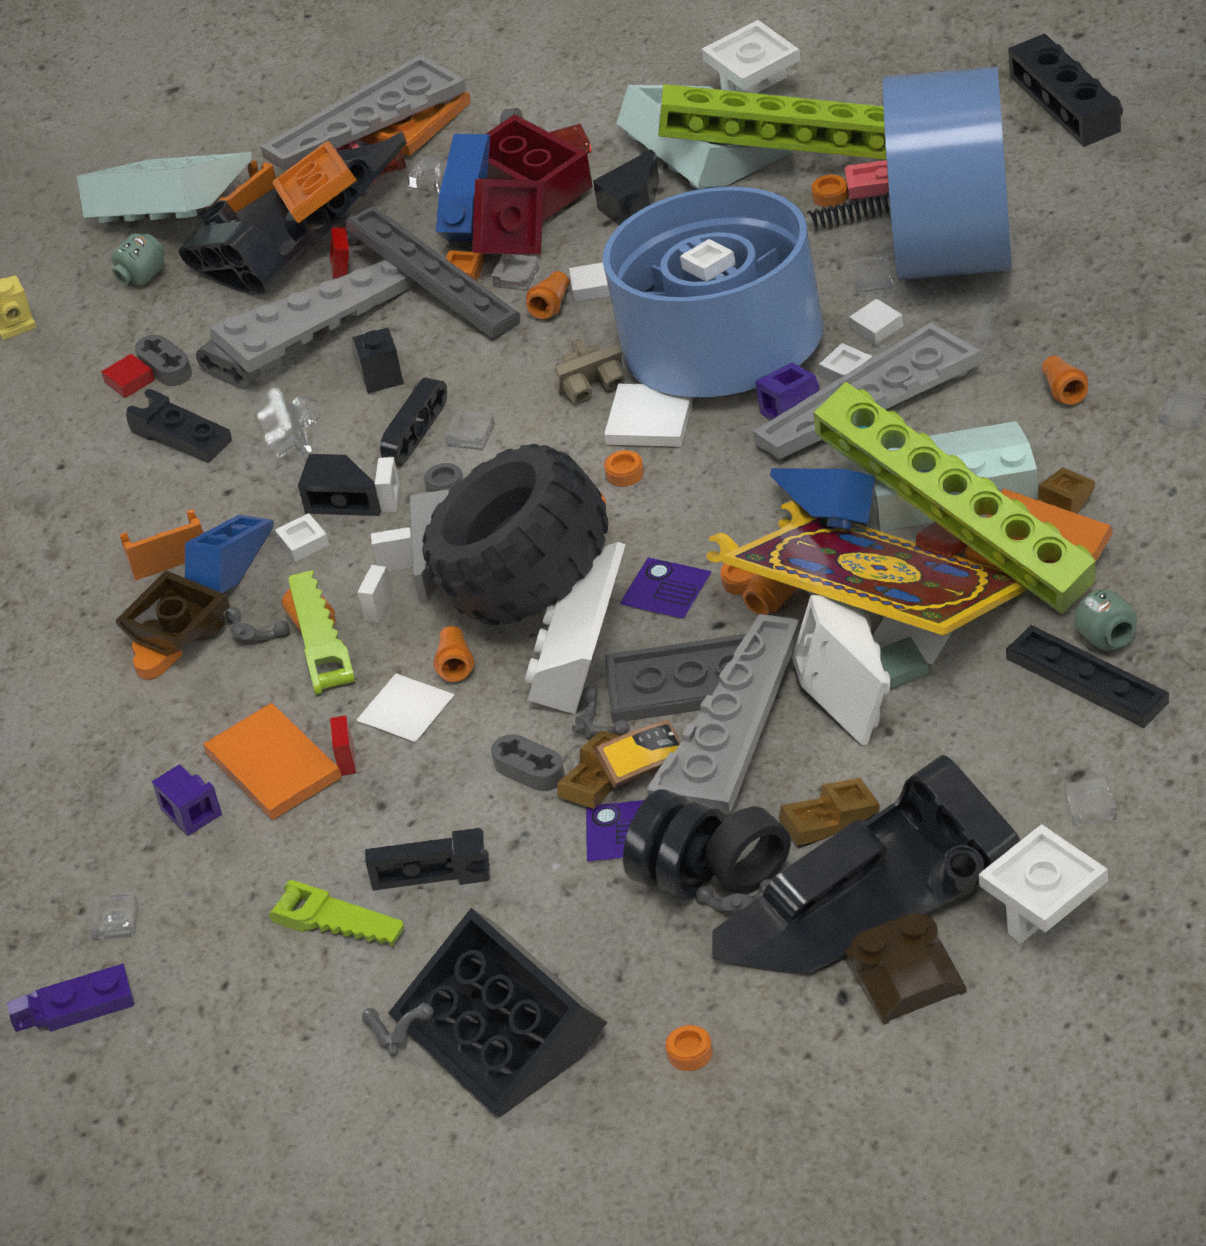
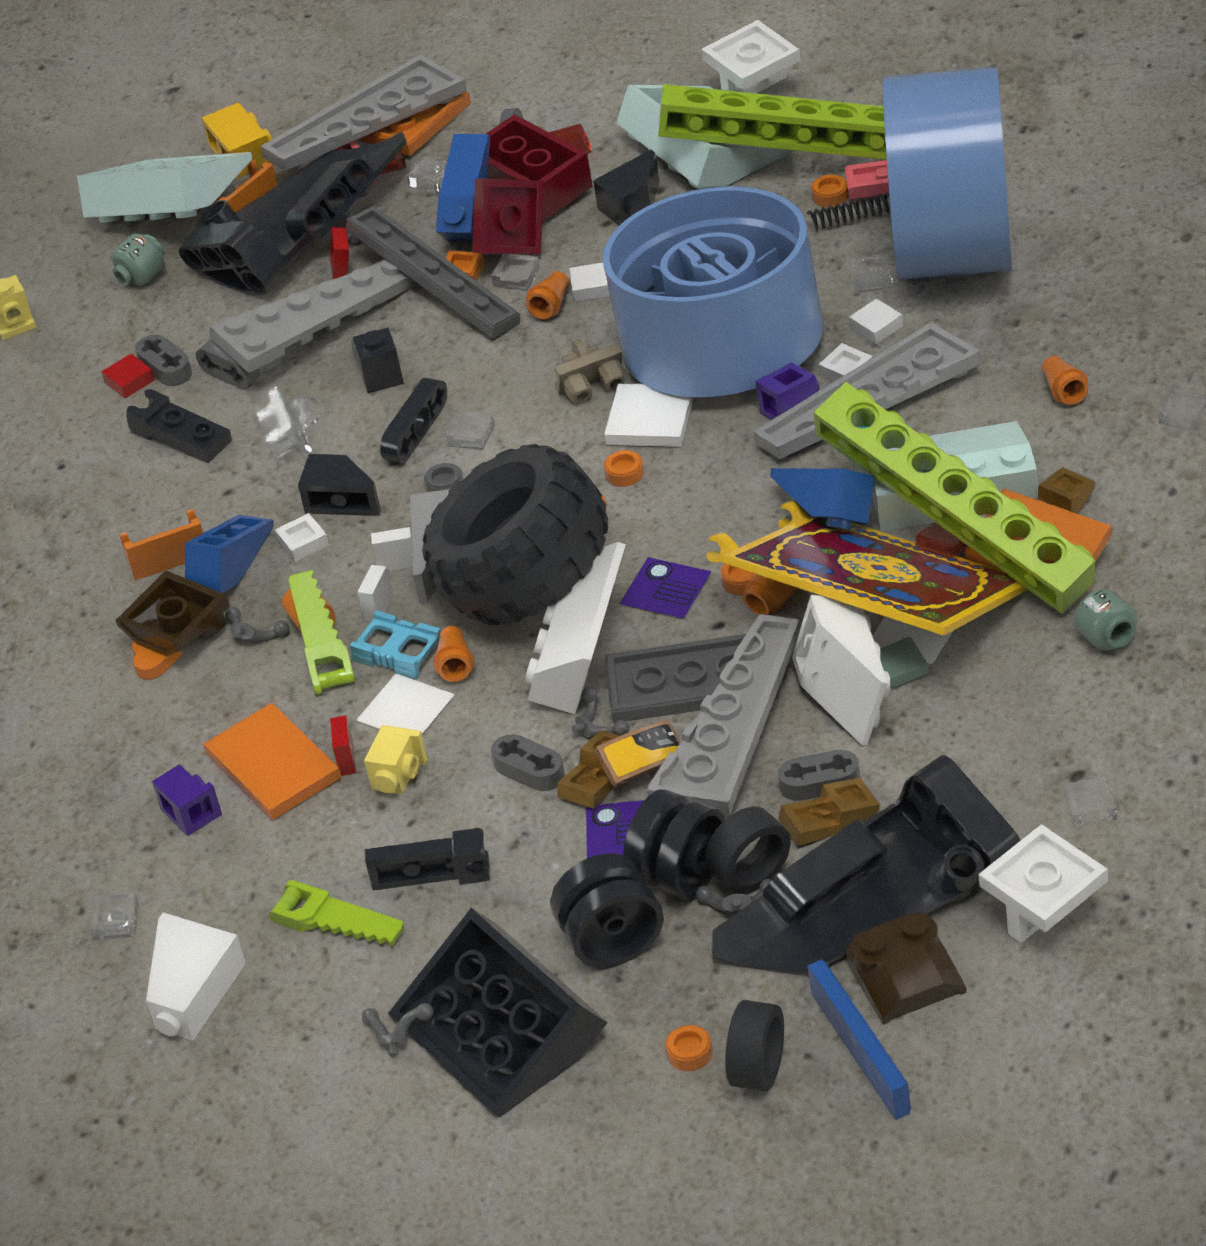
dark purple hinge [7,963,135,1032] -> none
orange tile [272,141,357,223] -> none
white tile [375,457,400,513] -> none
white tile [680,239,736,282] -> none
black tile [1006,625,1169,728] -> none
black brick [1008,33,1123,147] -> none
none -> white slope [146,913,246,1041]
none -> yellow brick [202,102,272,179]
none -> medium azure piece [350,610,441,680]
none -> light yellow brick [364,725,428,794]
none -> black wheel [550,853,664,968]
none -> black tyre [725,1000,785,1092]
none -> dark grey beam [778,750,860,801]
none -> blue tile [808,959,911,1120]

